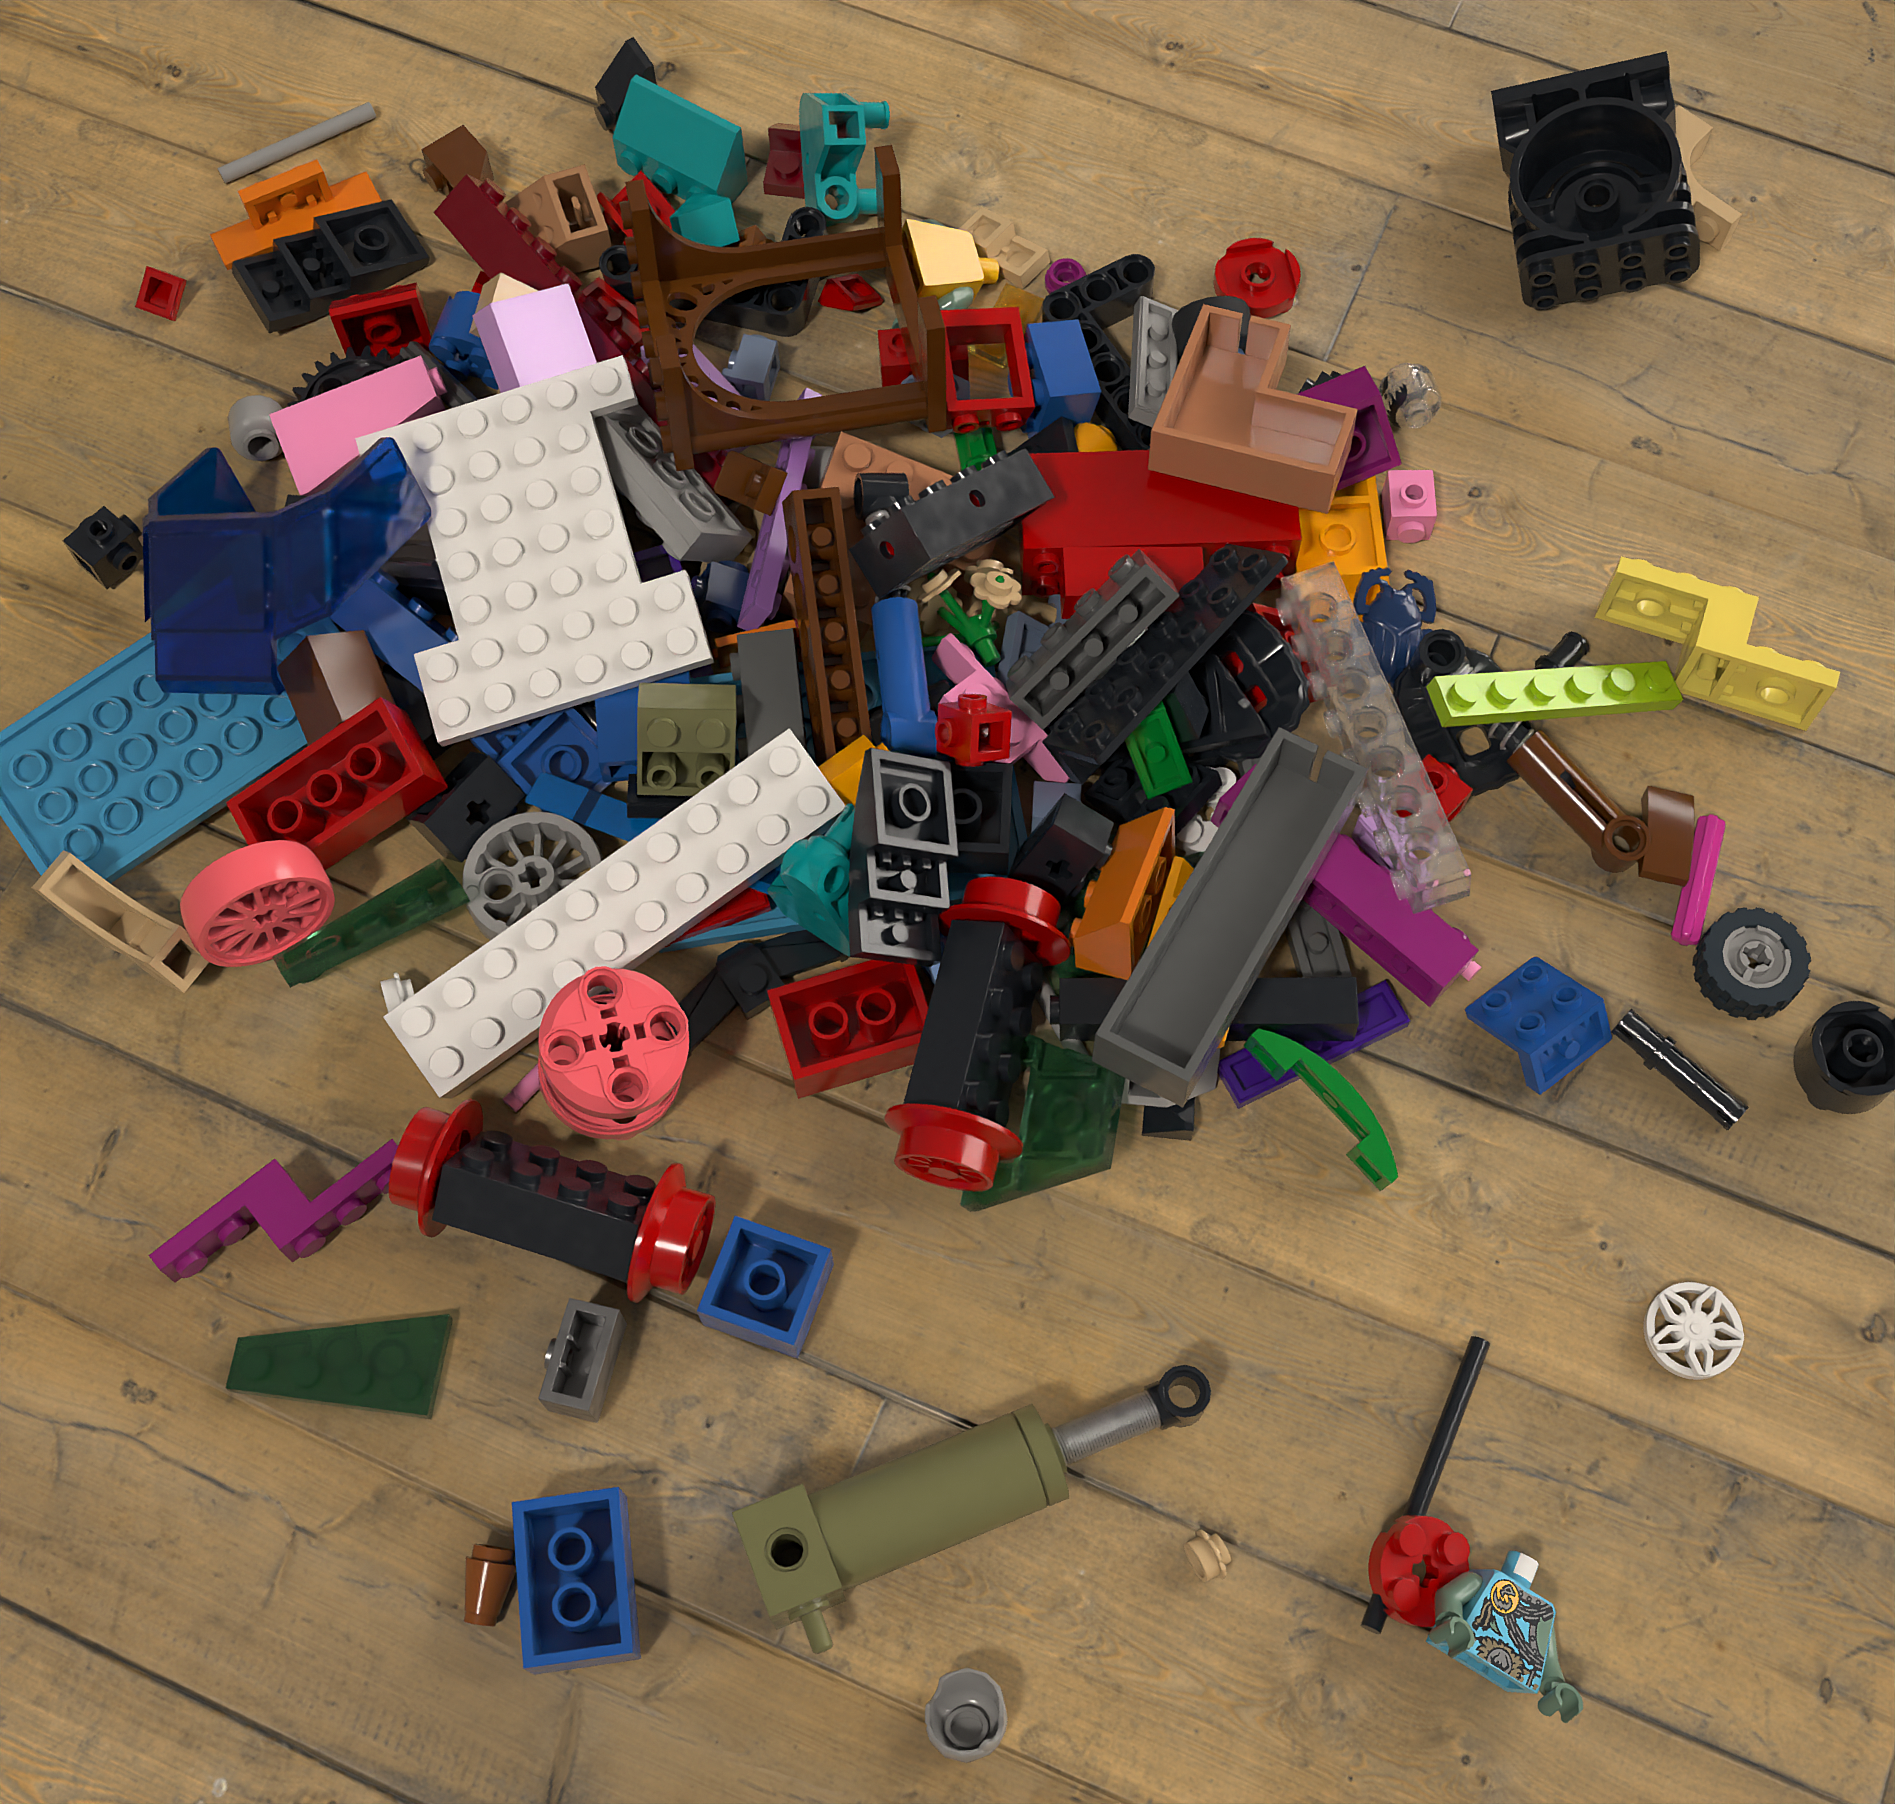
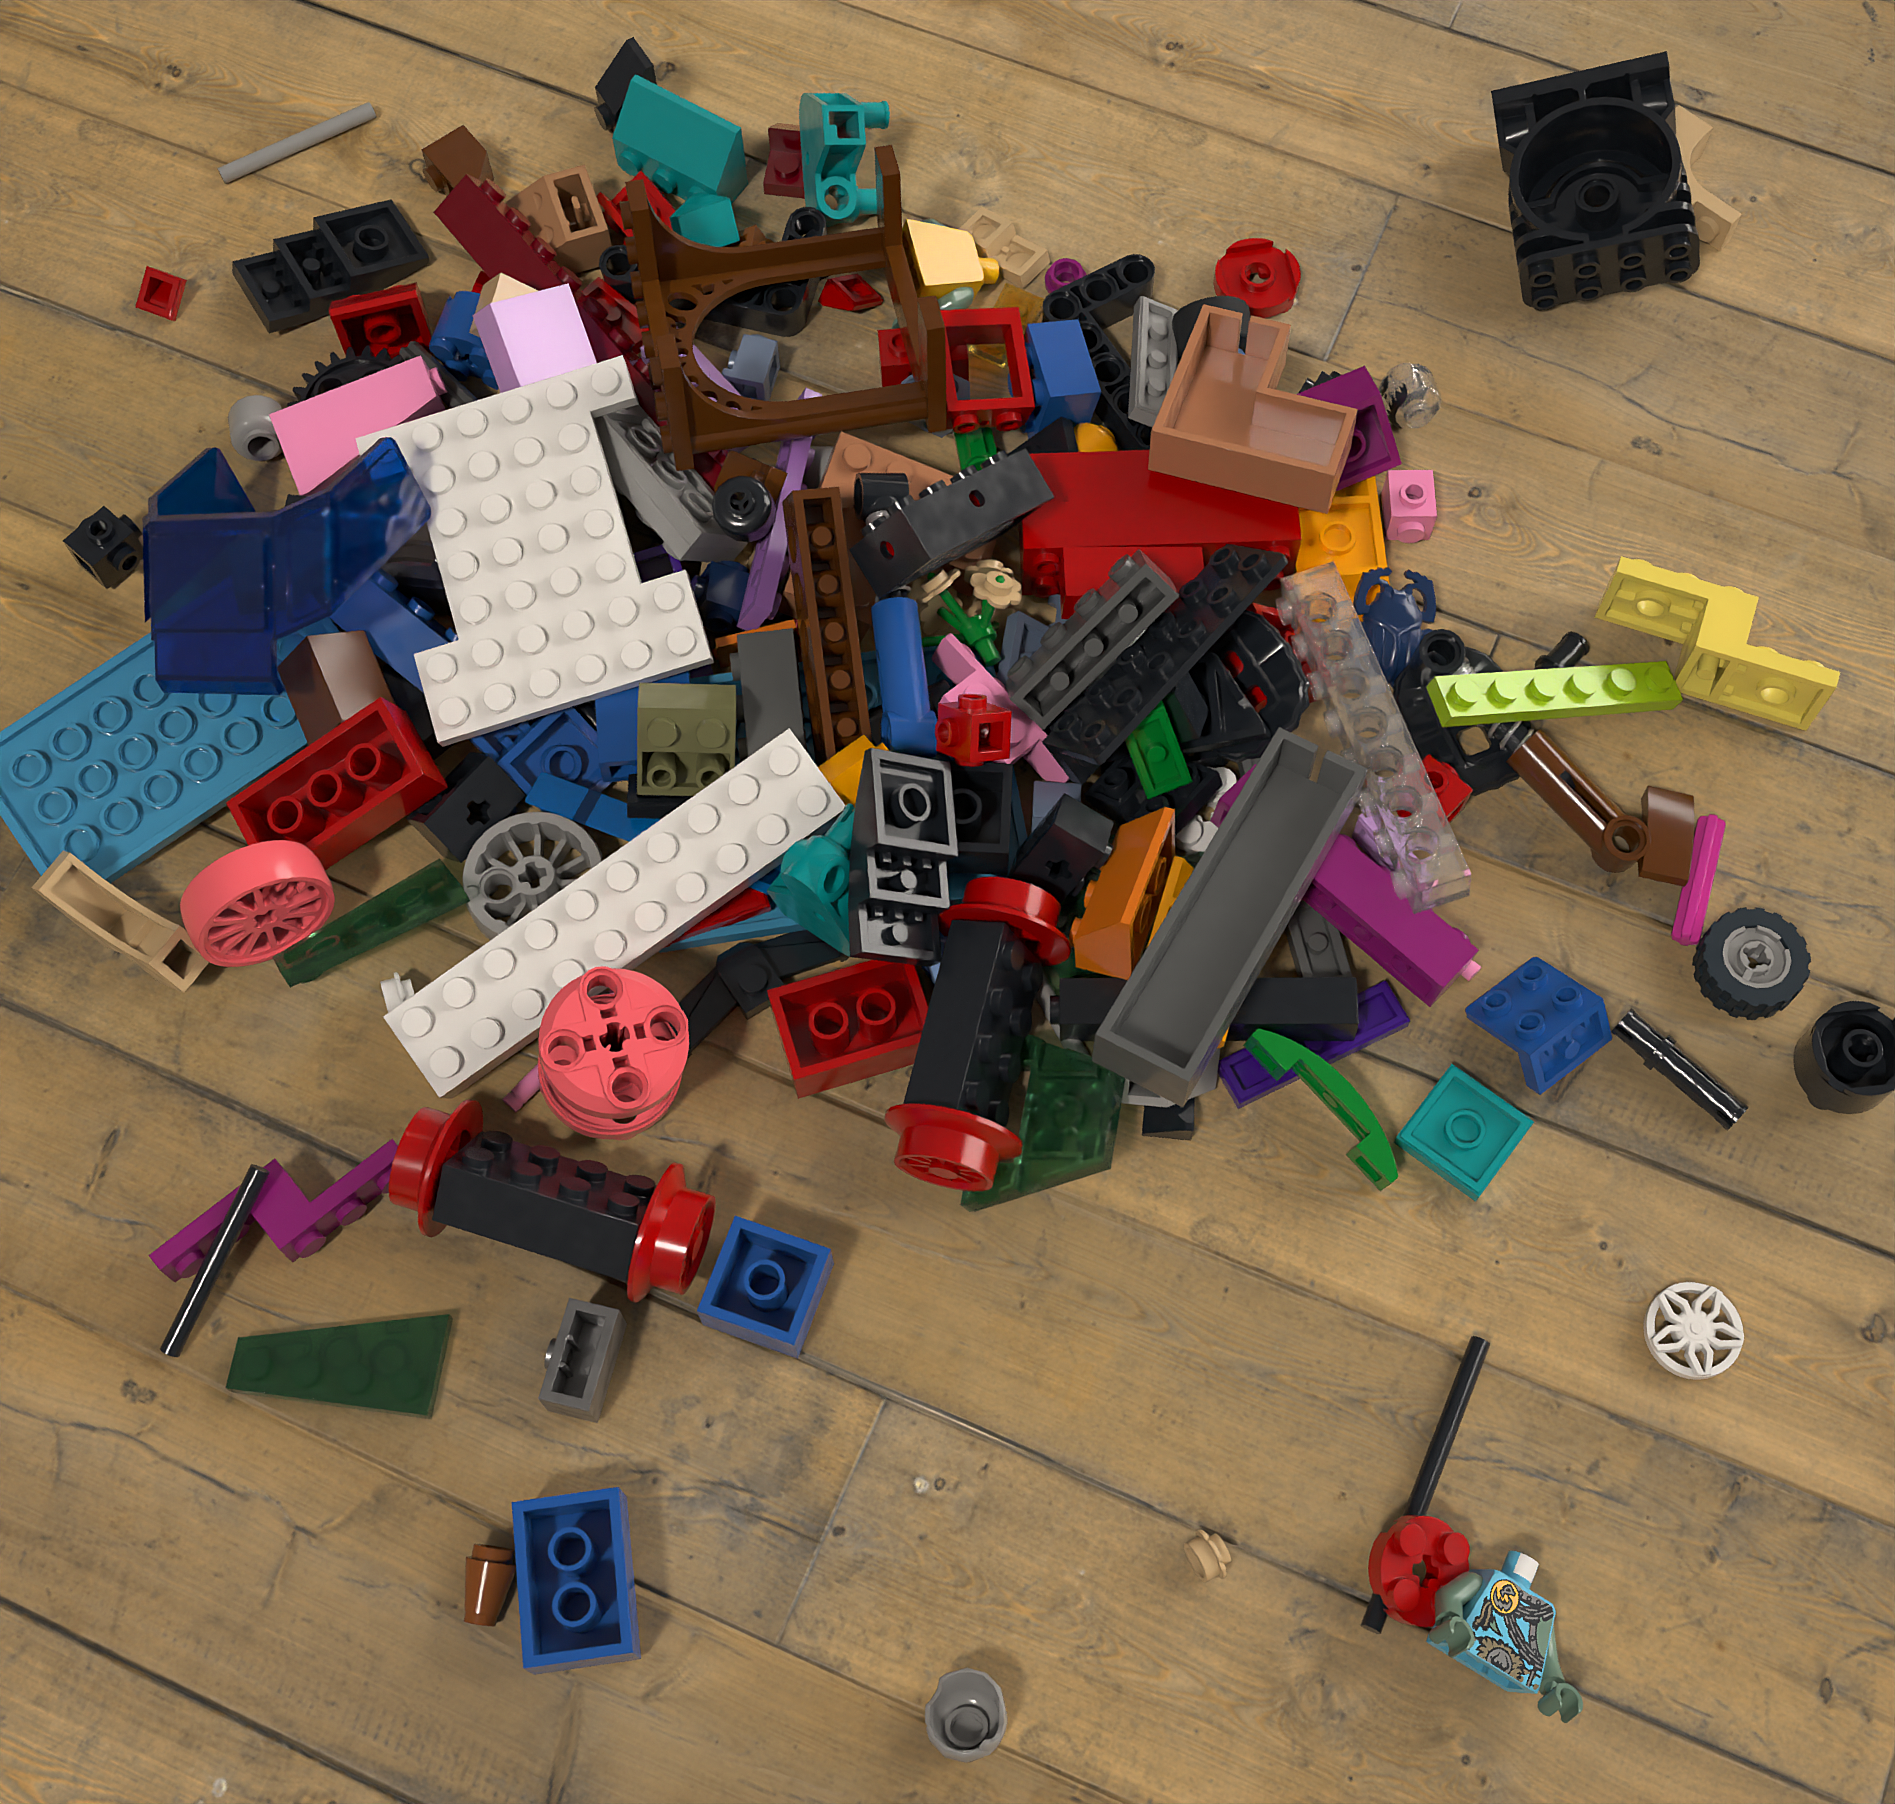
orange bracket [210,159,382,270] -> none
olive piece [732,1365,1211,1654] -> none
none -> black bar [160,1164,270,1357]
none -> black head [712,476,776,542]
none -> teal tile [1393,1064,1534,1202]

